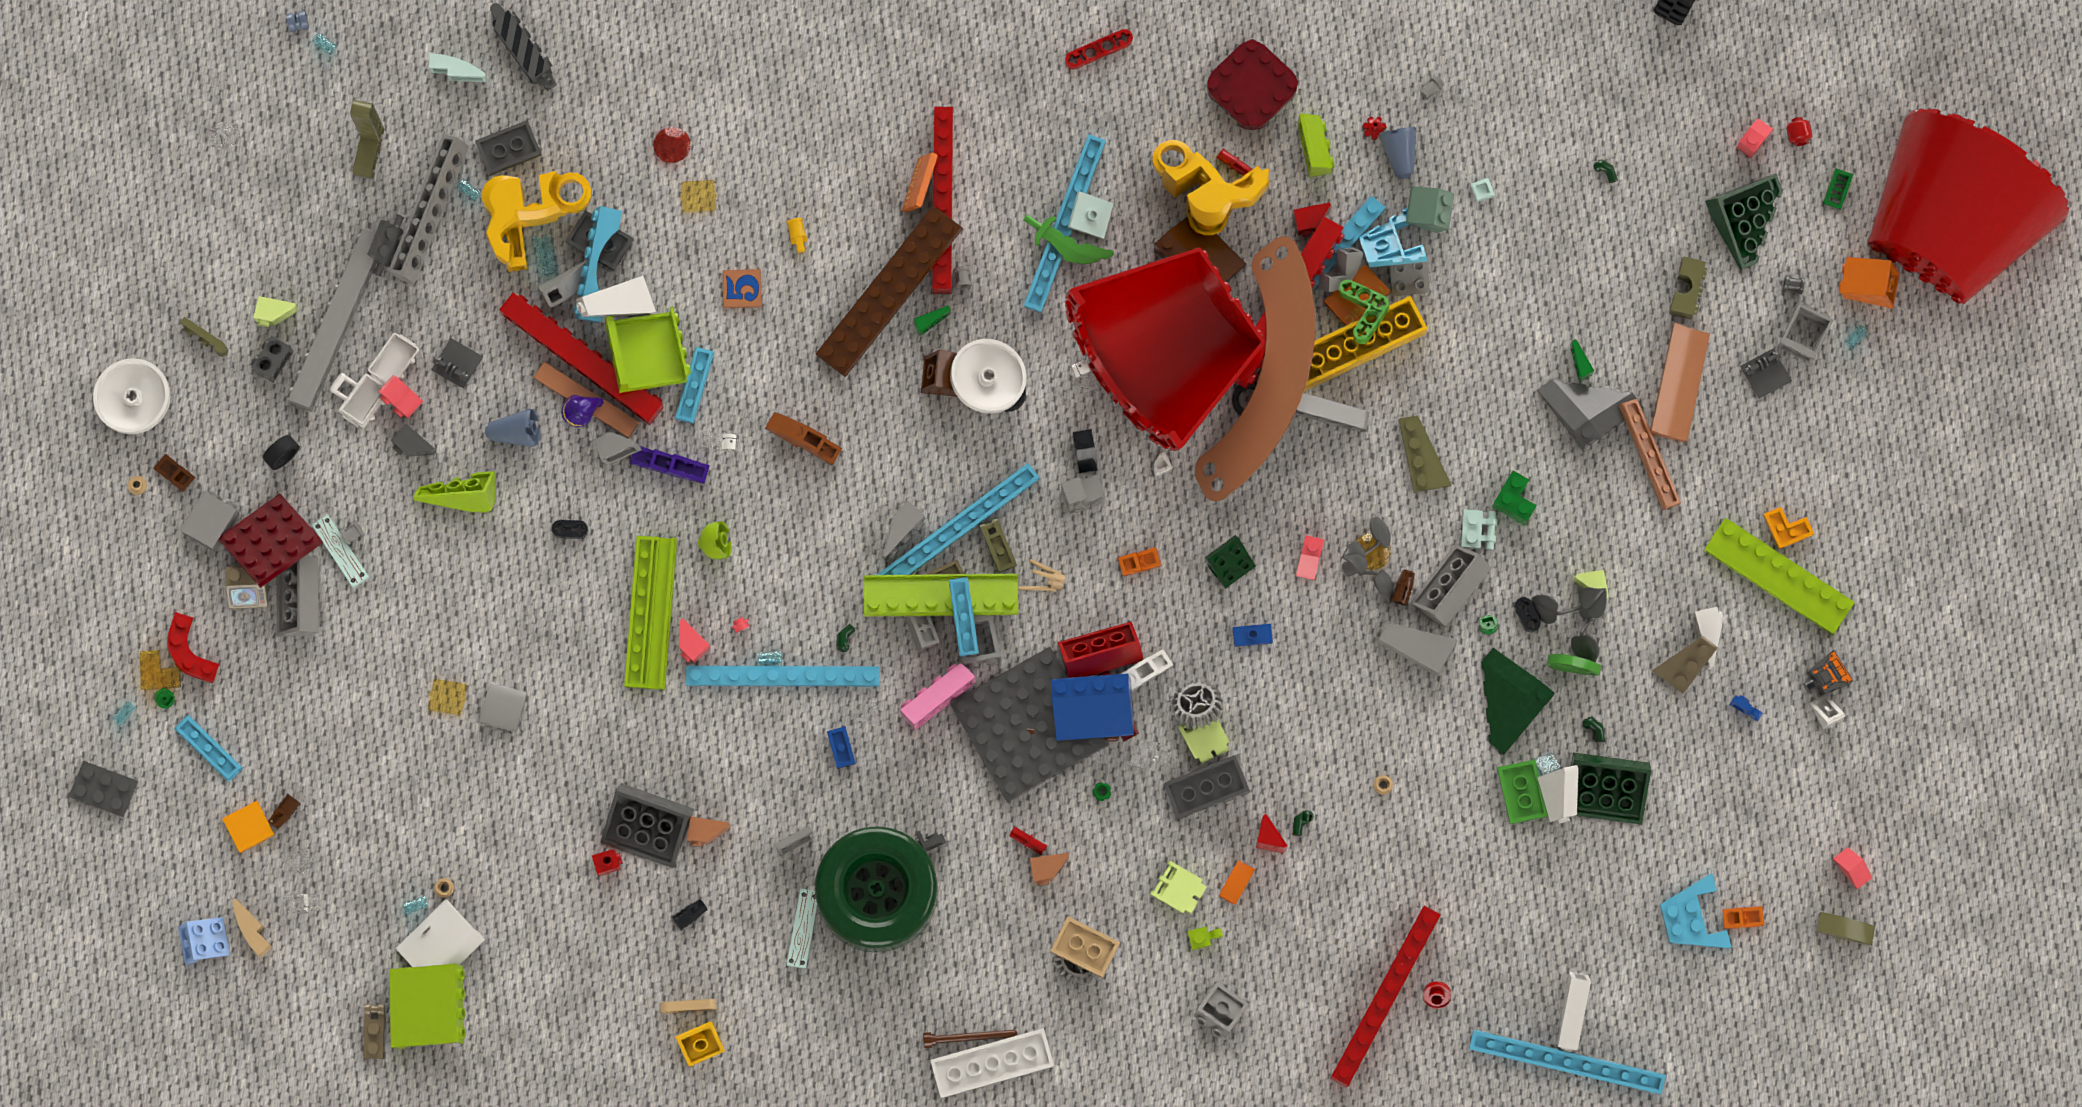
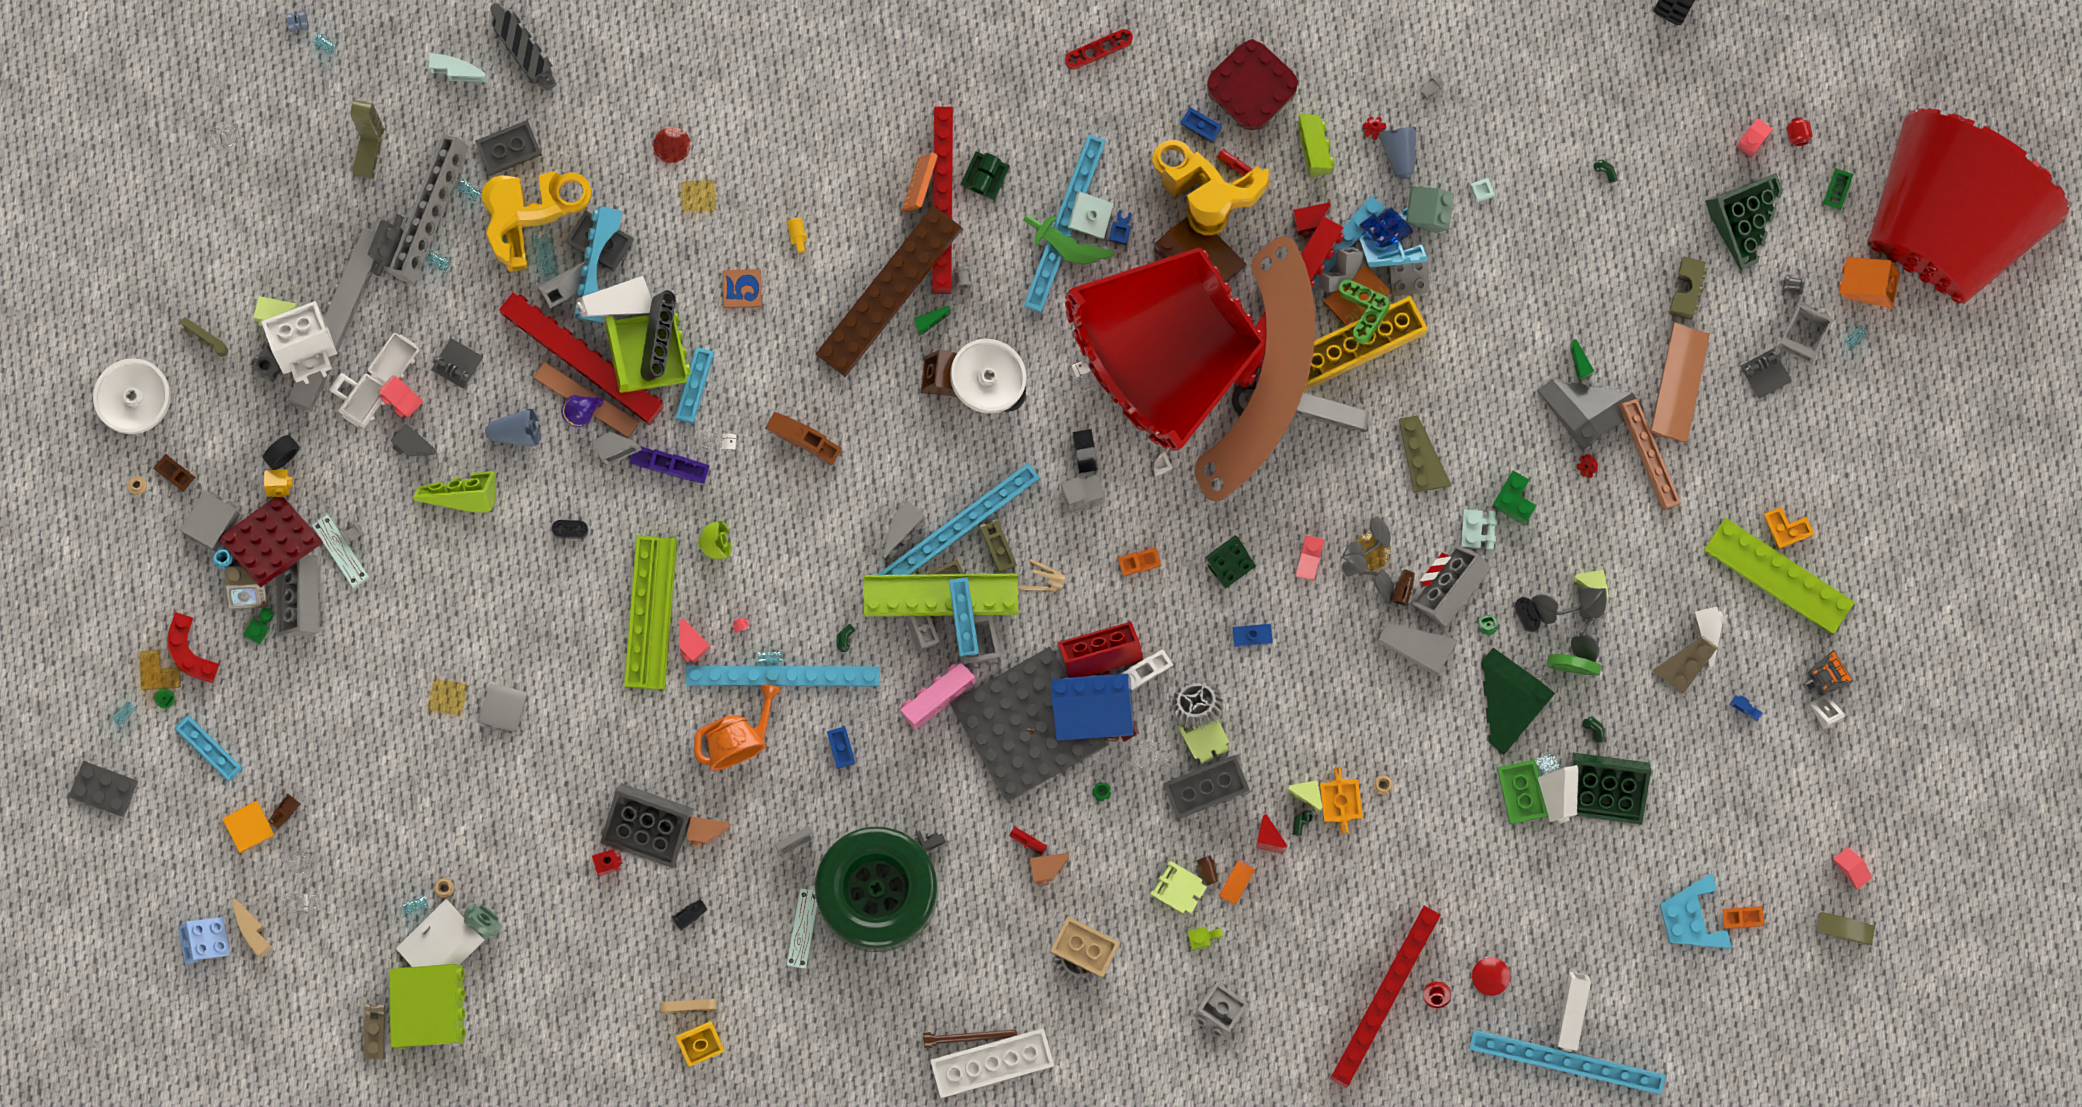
none -> medium azure cone [213,549,233,570]
none -> green plate [243,607,275,645]
none -> white piece [261,301,338,384]
none -> yellow brick [264,469,293,497]
none -> clear light blue pin [425,250,451,271]
none -> sand green plate [463,904,502,939]
none -> black beam [640,290,676,381]
none -> orange piece [694,684,781,771]
none -> dark green plate [960,151,1010,201]
none -> blue plate [1108,210,1132,246]
none -> blue plate [1180,107,1222,143]
none -> reddish brown cone [1196,855,1218,885]
none -> yellowish green slope [1287,780,1323,813]
none -> light orange plate [1319,768,1363,834]
none -> clear blue slope [1359,207,1414,248]
none -> sticker [1419,552,1451,586]
none -> red dish [1472,957,1511,996]
none -> red plant [1577,454,1598,478]

